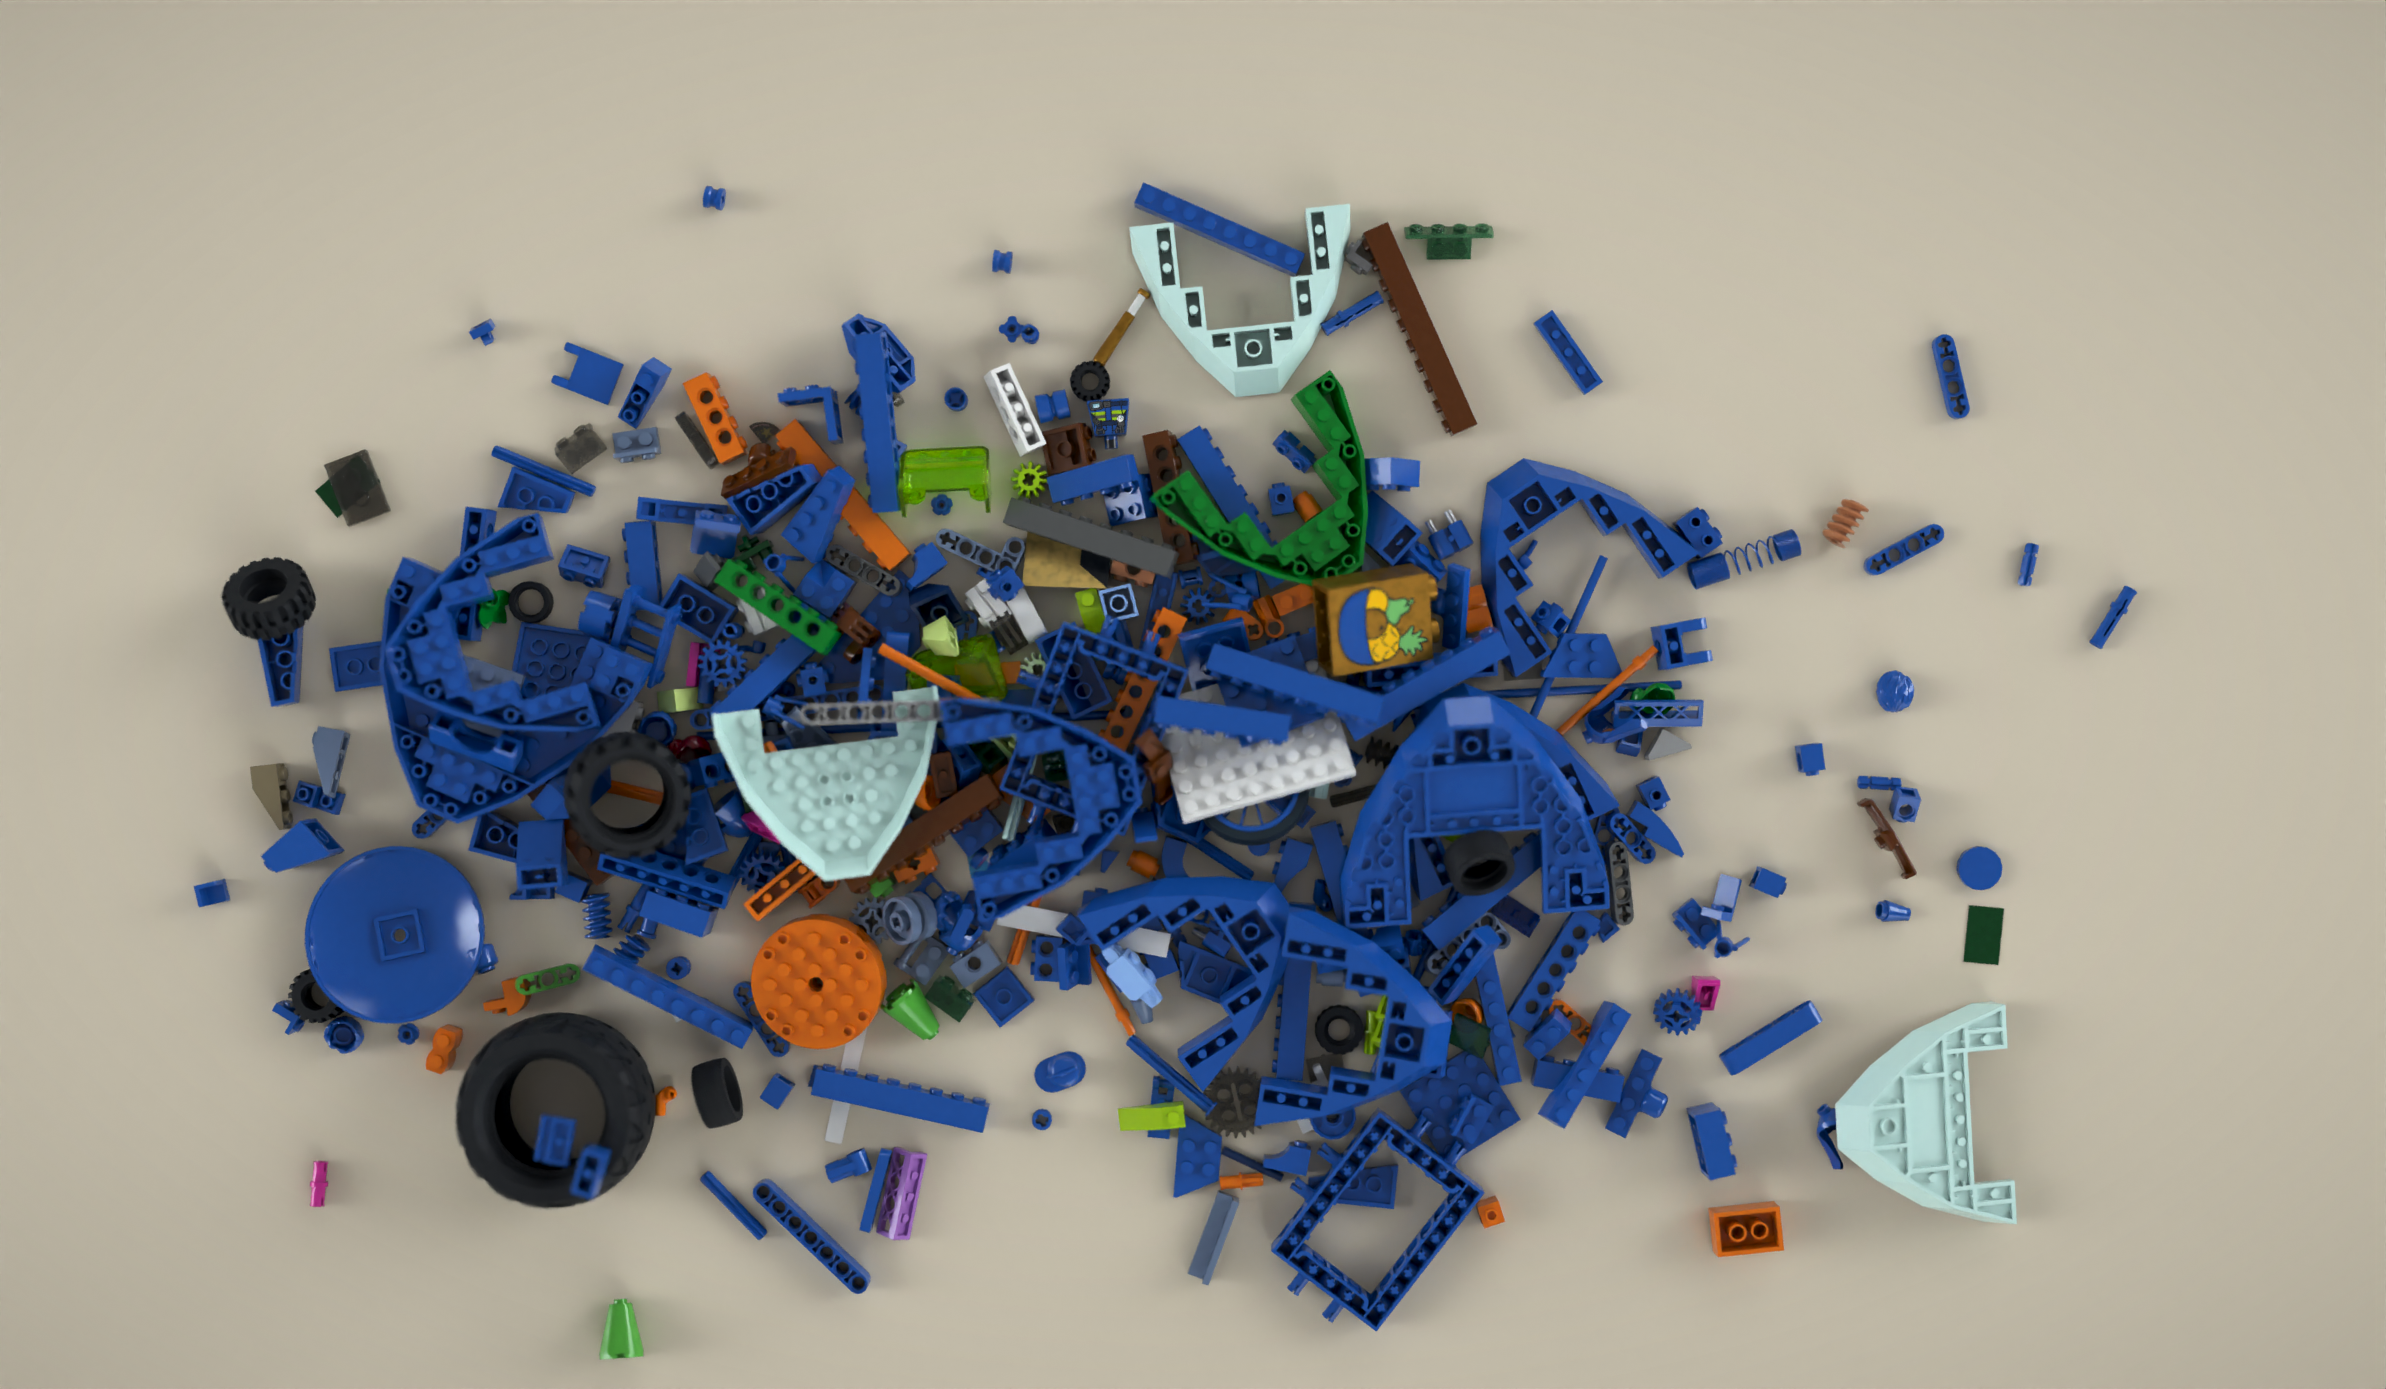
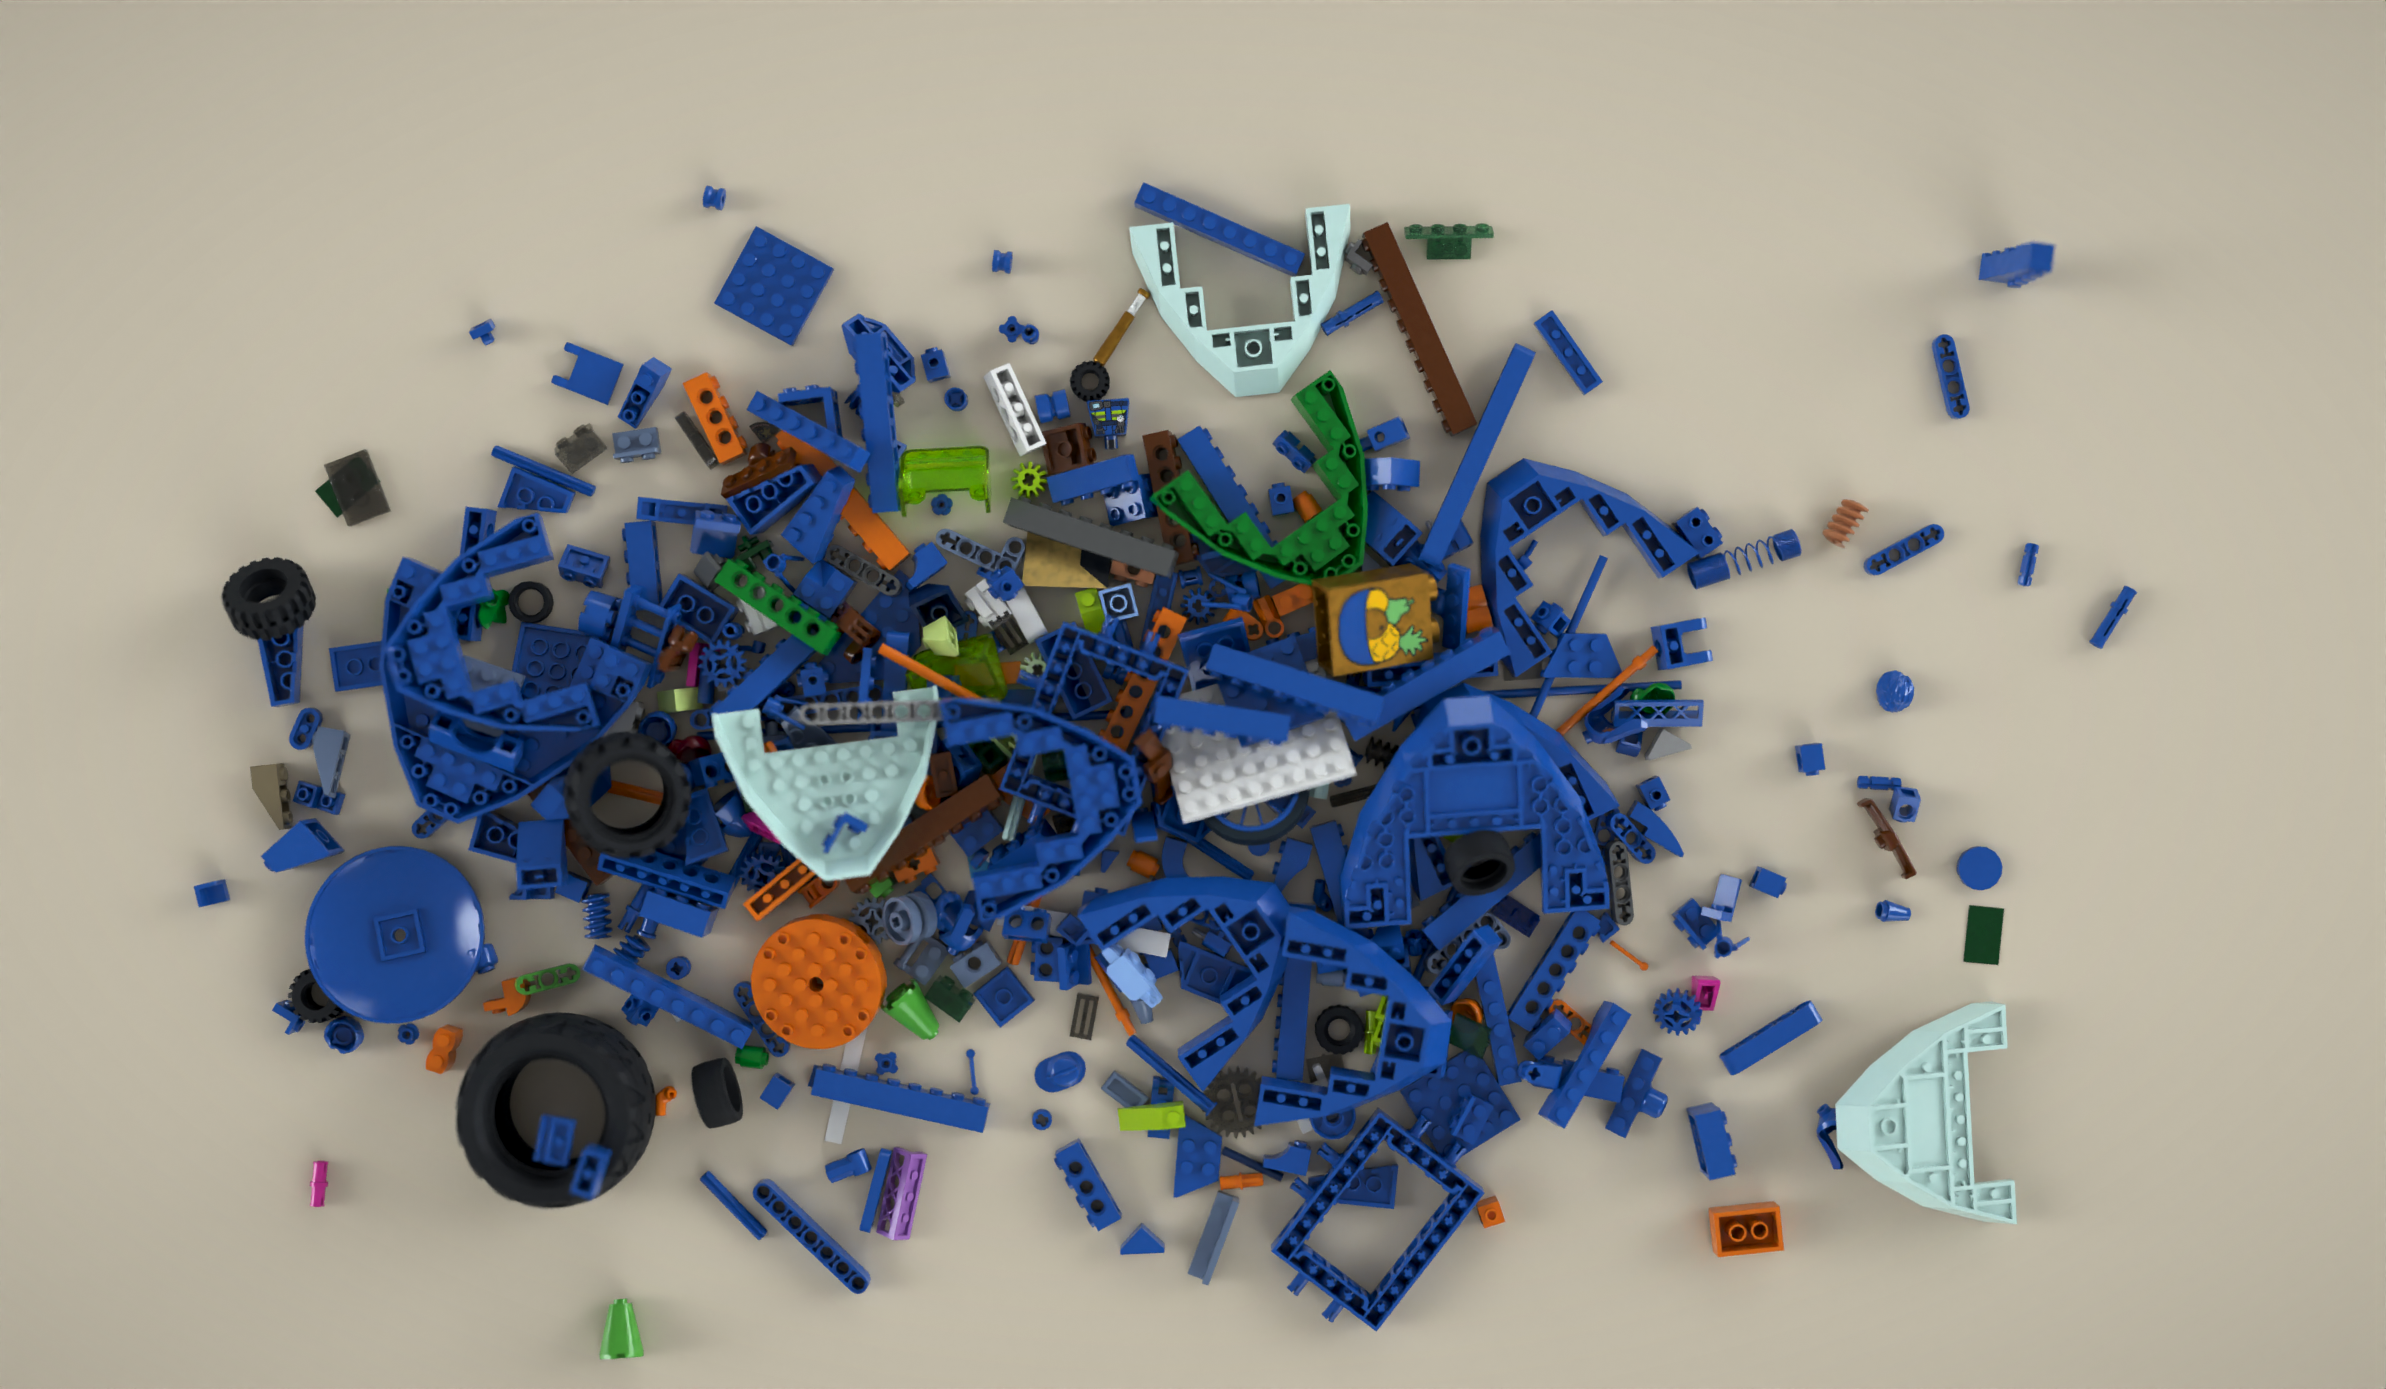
none -> blue plate [289,708,323,750]
none -> blue brick [621,994,659,1027]
none -> reddish brown plate [657,625,698,672]
none -> blue plate [714,226,834,346]
none -> green brick [735,1045,769,1069]
none -> blue arch [747,391,871,472]
none -> blue bracket [822,812,870,854]
none -> blue plate [875,1052,898,1075]
none -> blue brick [921,347,951,383]
none -> blue hinge [966,1049,979,1095]
none -> blue brick [1002,907,1052,944]
none -> blue brick [1054,1138,1122,1231]
none -> clear smoke tile [1070,992,1099,1040]
none -> sand blue tile [1101,1070,1149,1107]
none -> blue slope [1120,1223,1165,1255]
none -> blue torso [1359,417,1410,452]
none -> blue beam [1418,343,1536,568]
none -> blue piece [1517,1060,1563,1089]
none -> orange hinge [1609,940,1648,971]
none -> blue wedge [1979,242,2055,288]

